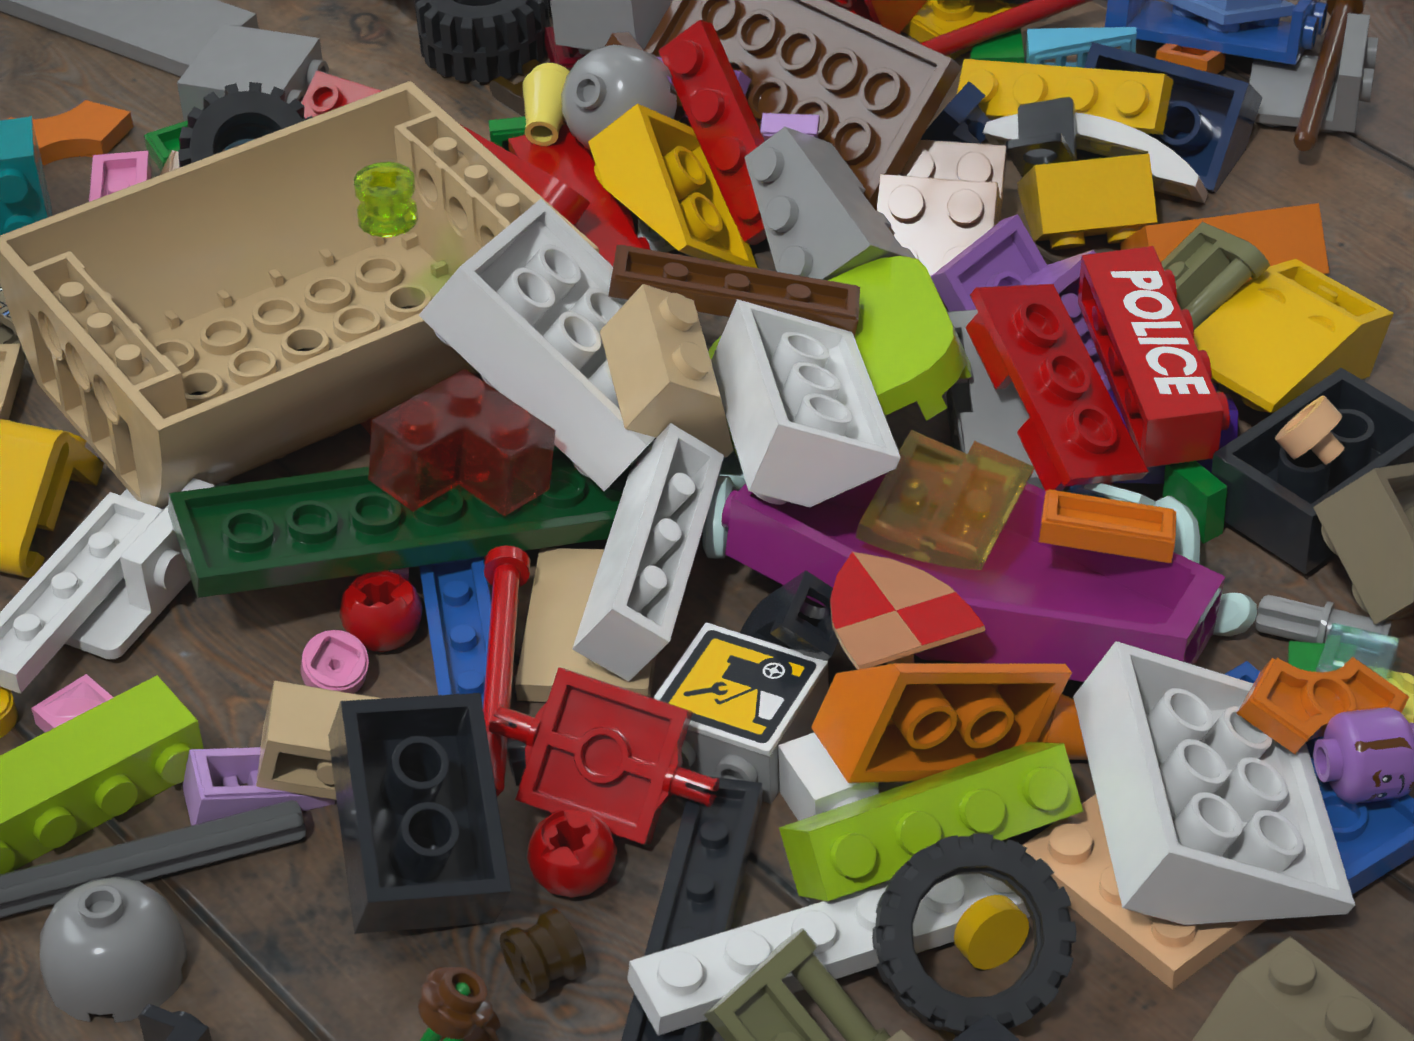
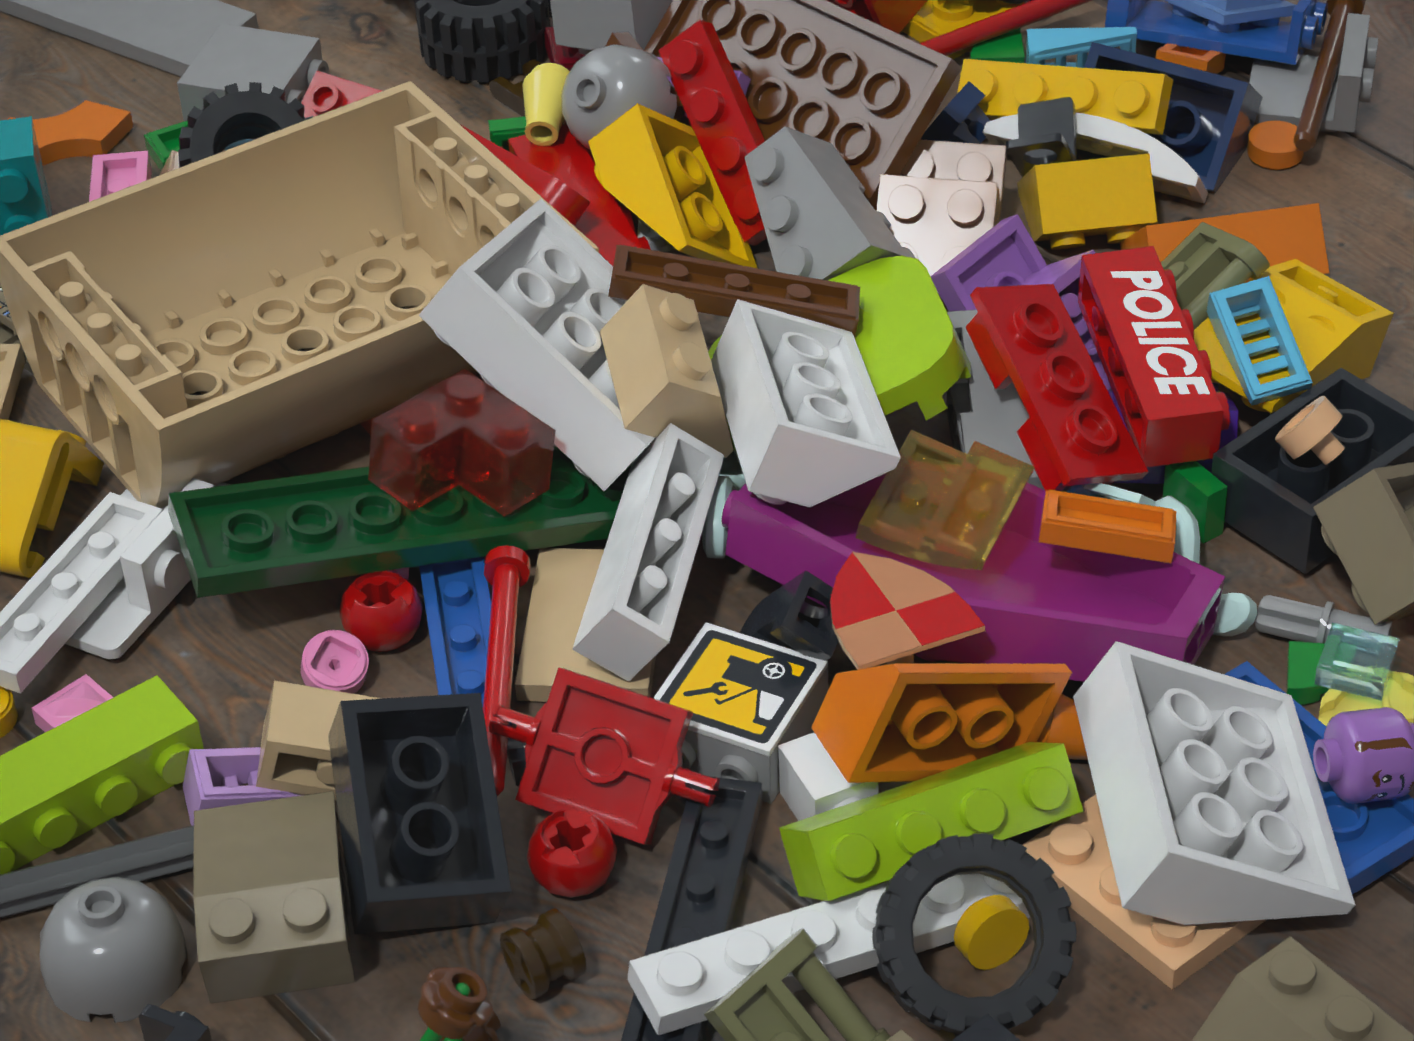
clear neon green wheel [354,162,418,237] -> none
lavender tile [760,113,820,141] -> none
orange tile [1237,657,1409,754] -> none
none -> dark tan slope [193,791,355,1004]
none -> medium azure slope [1207,276,1313,406]
none -> orange tile [1247,121,1304,170]

